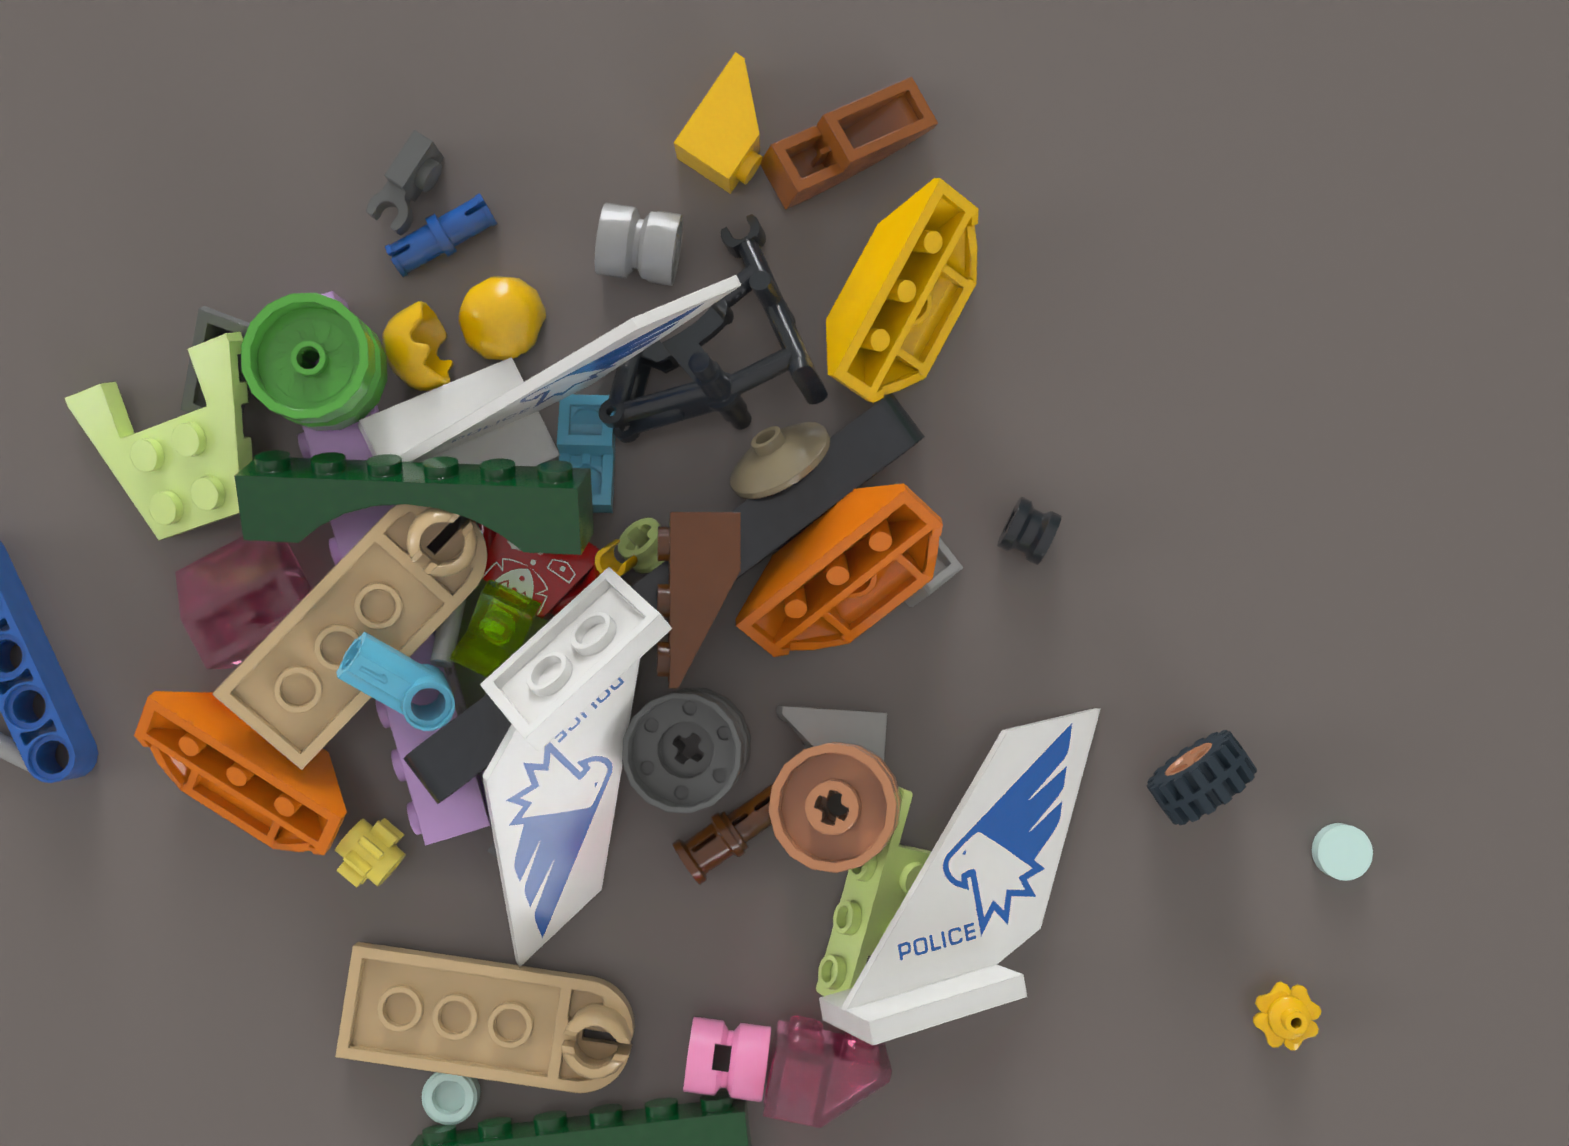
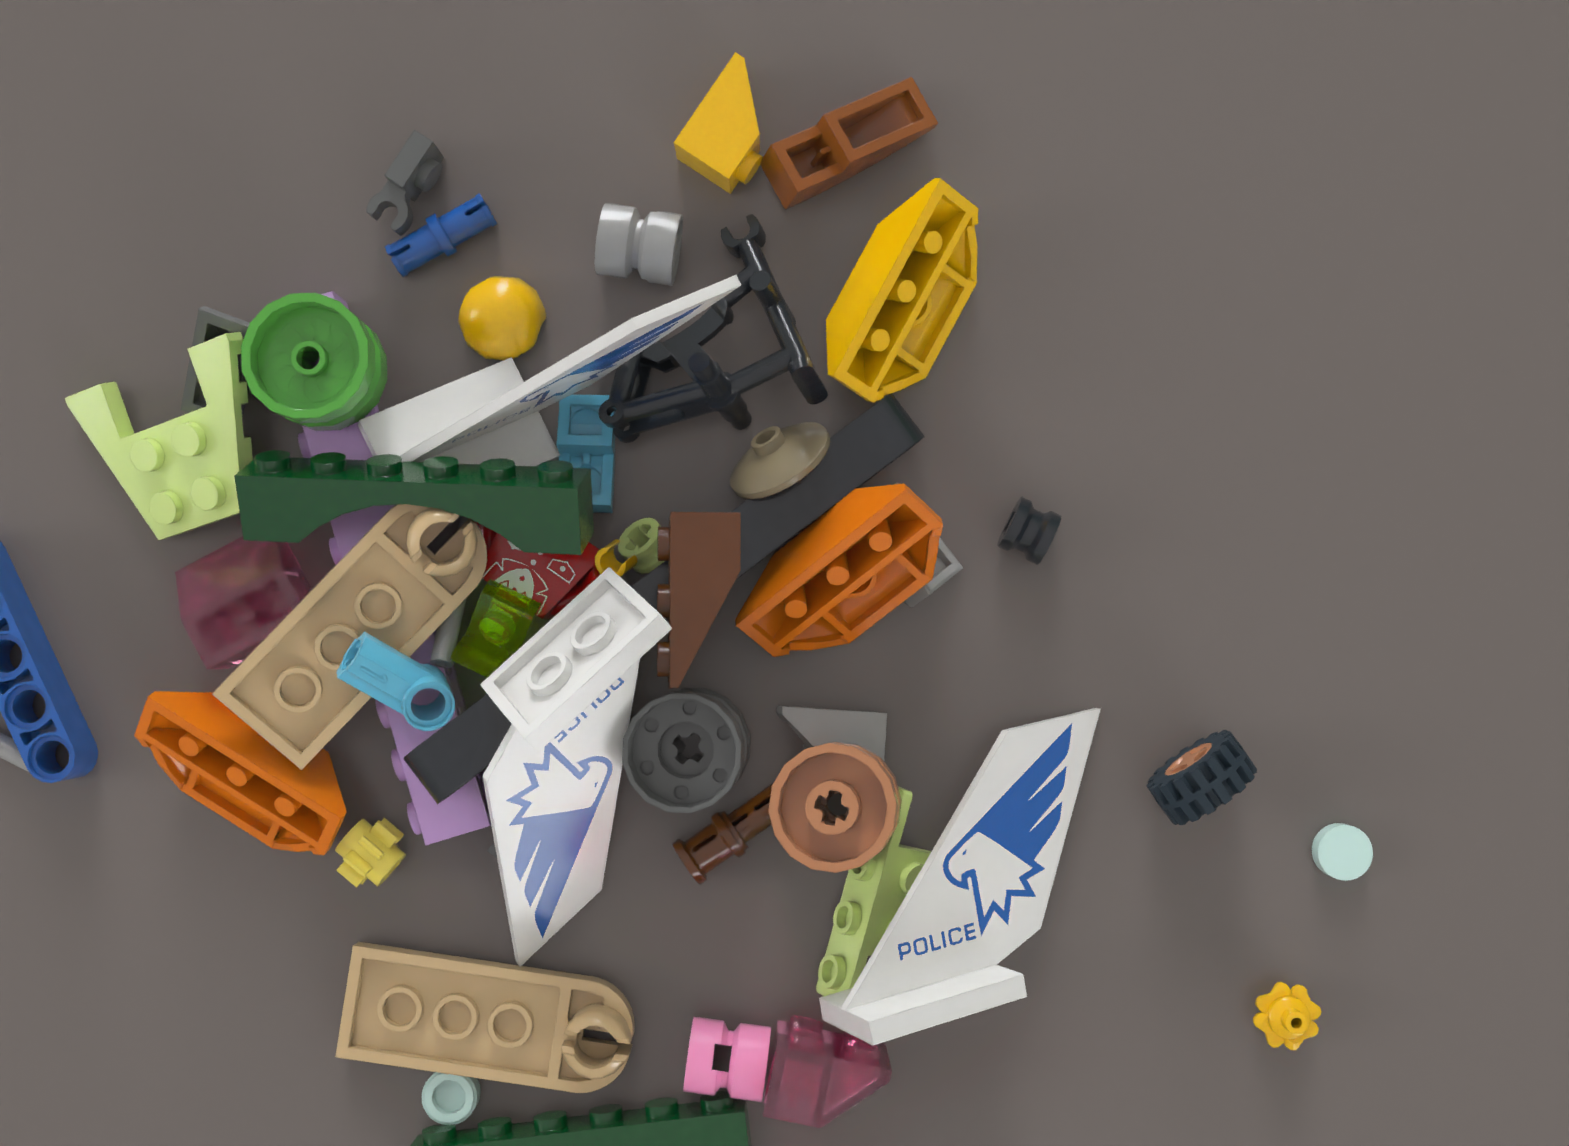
yellow hair [382,301,454,391] -> none

